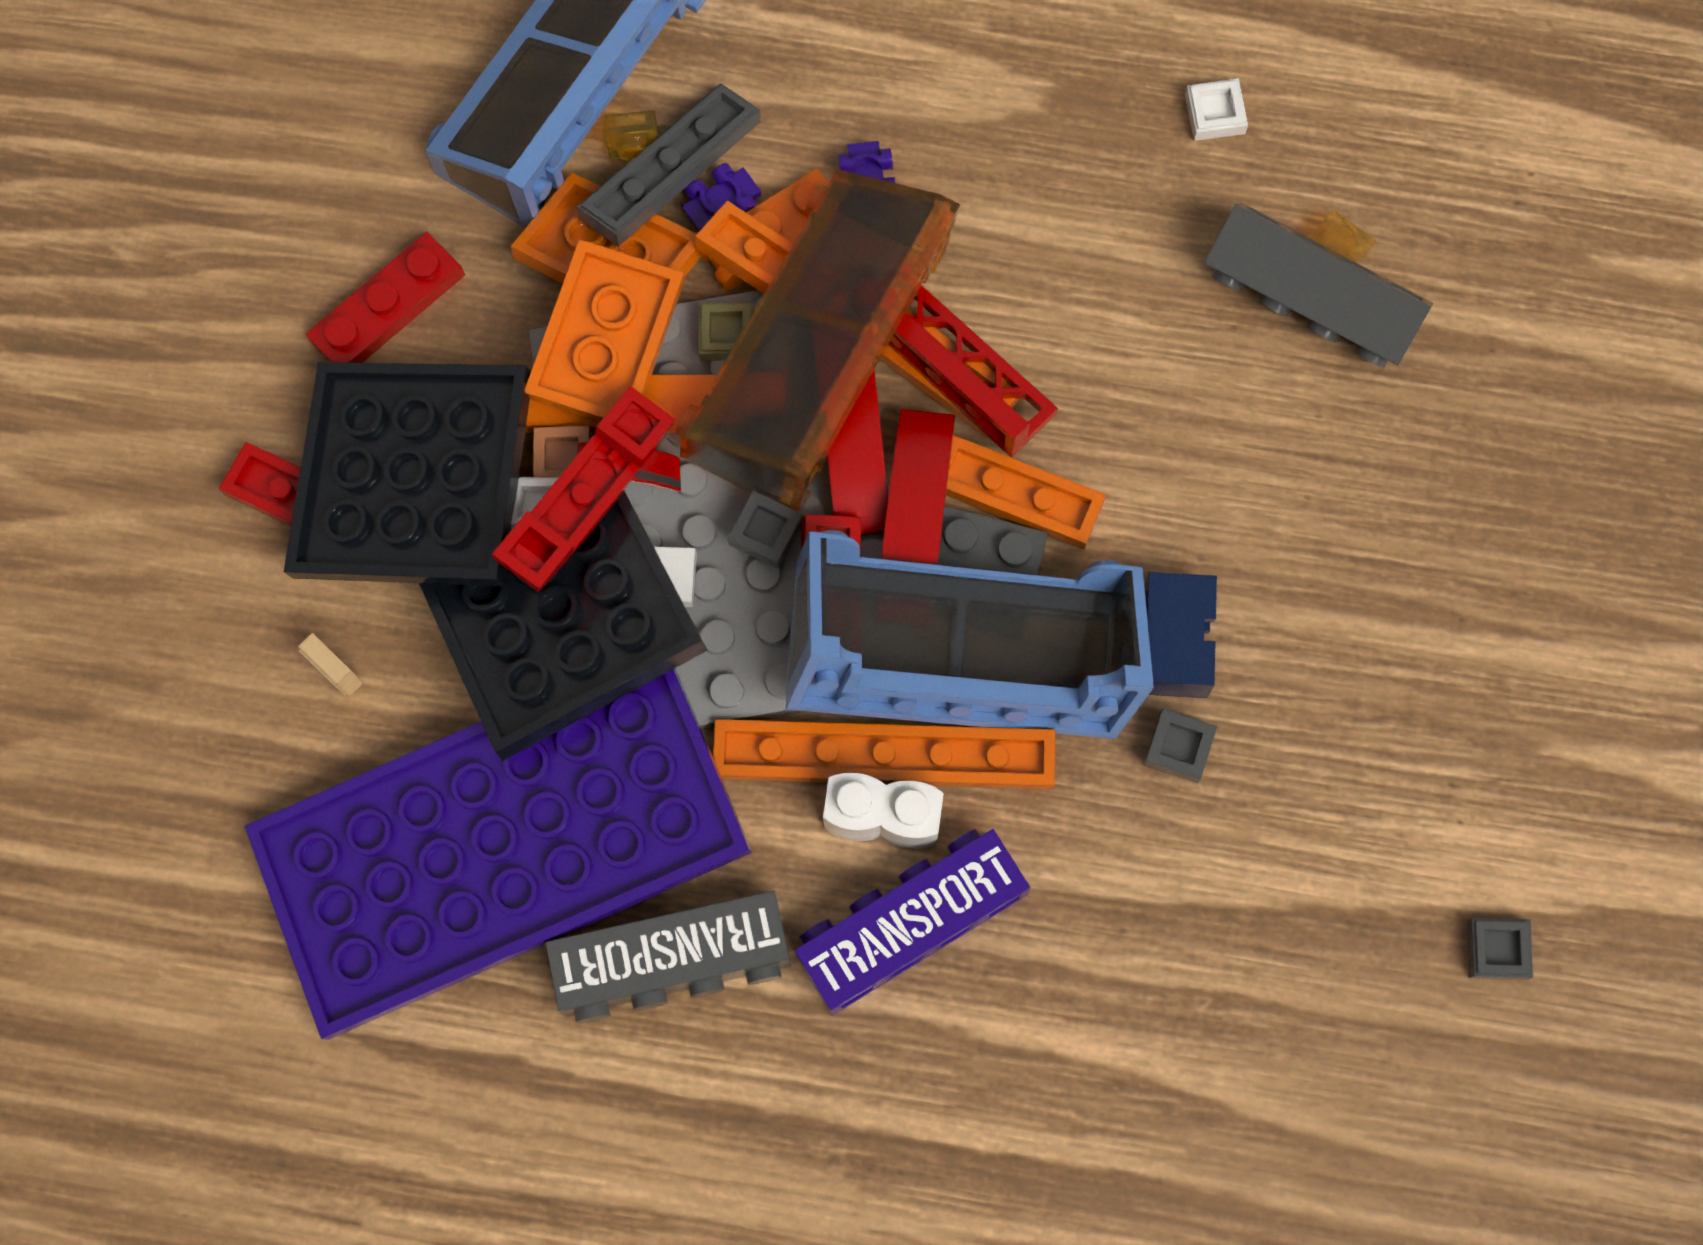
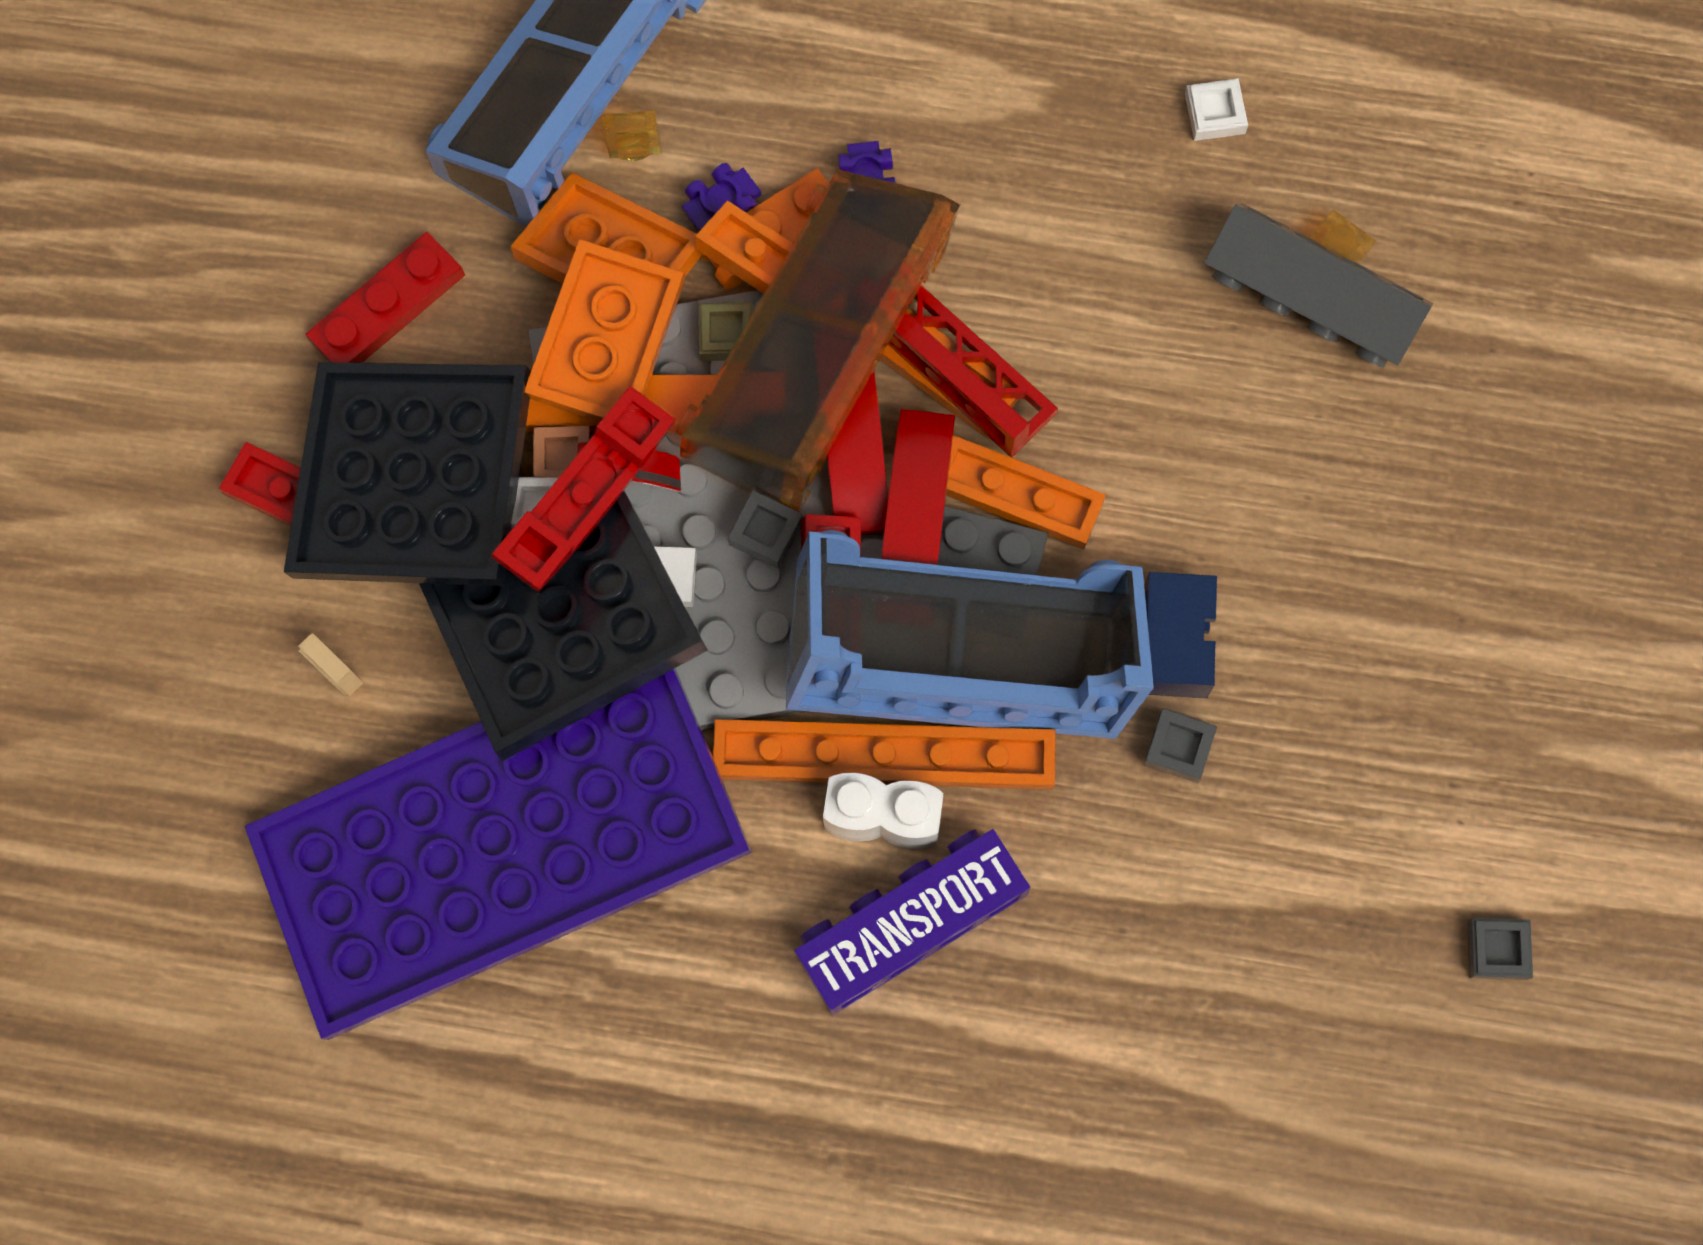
dark grey brick [545,890,792,1024] -> none
dark grey tile [577,83,760,247] -> none

